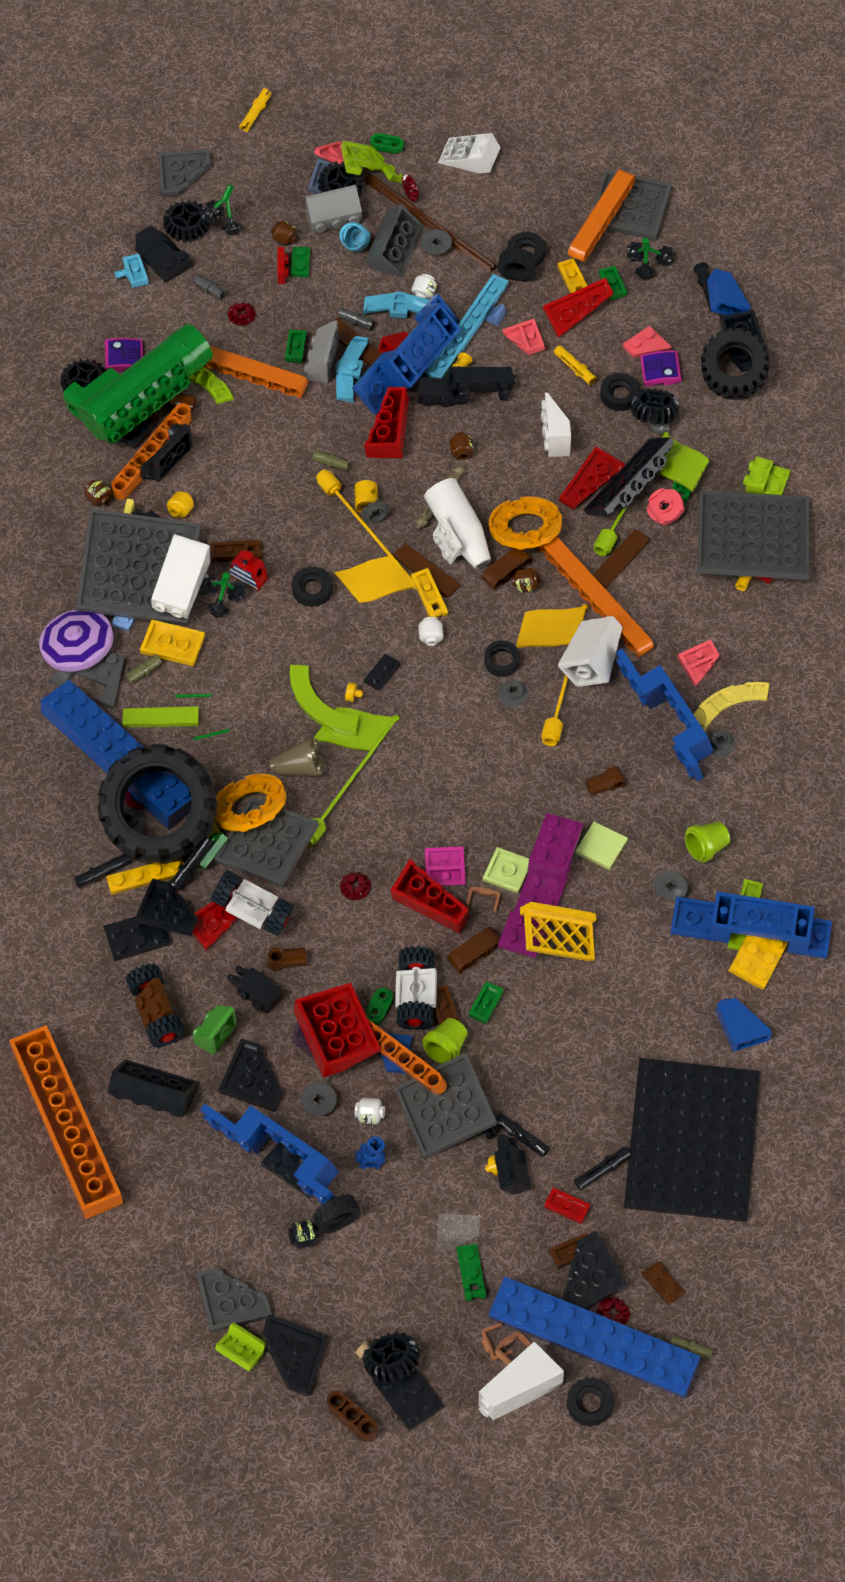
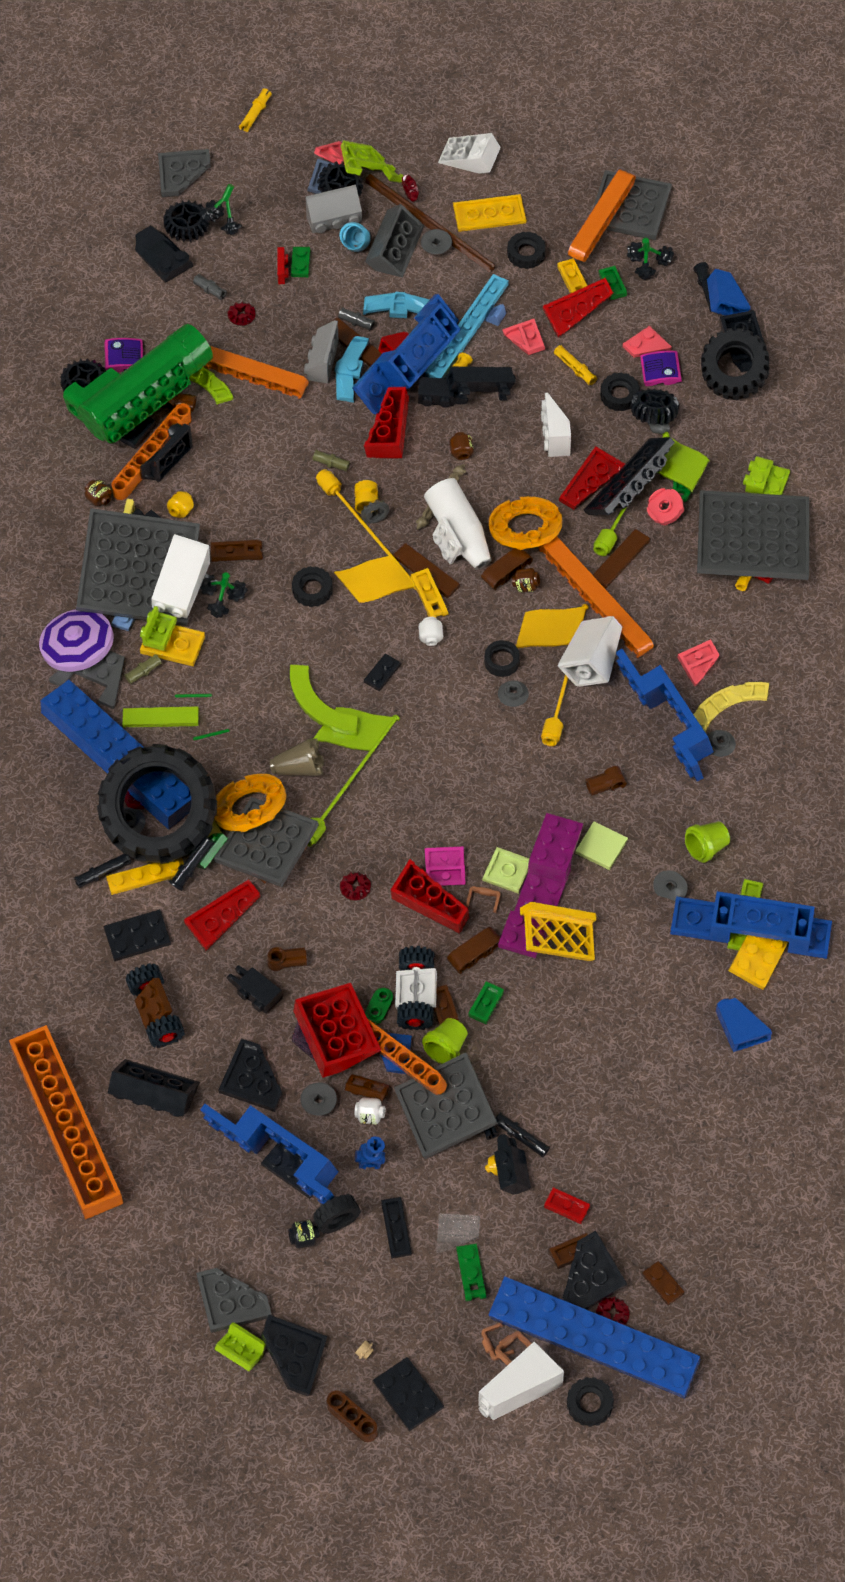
medium azure plate [114,254,149,288] -> none
black plate [135,879,198,936] -> none
bright green slope [193,1006,237,1055] -> none
plate [210,869,294,936] -> none
red torso [229,550,268,591] -> none
reddish brown head [271,220,298,246] -> none
green plate [285,329,307,363] -> none
yellow tile [345,682,363,702] -> none
black gear [363,1331,420,1384] -> none
green plate [370,133,404,154] -> none
white head [411,274,437,299] -> none
black tyre [497,247,538,282] -> none
black pin [574,1146,630,1191] -> none
black plate [624,1058,760,1222] -> none
olive pin [670,1334,713,1361] -> none
none -> lime bracket [140,606,177,651]
none -> reddish brown plate [345,1074,390,1102]
none -> black tile [381,1197,412,1259]
none -> yellow tile [453,194,526,232]

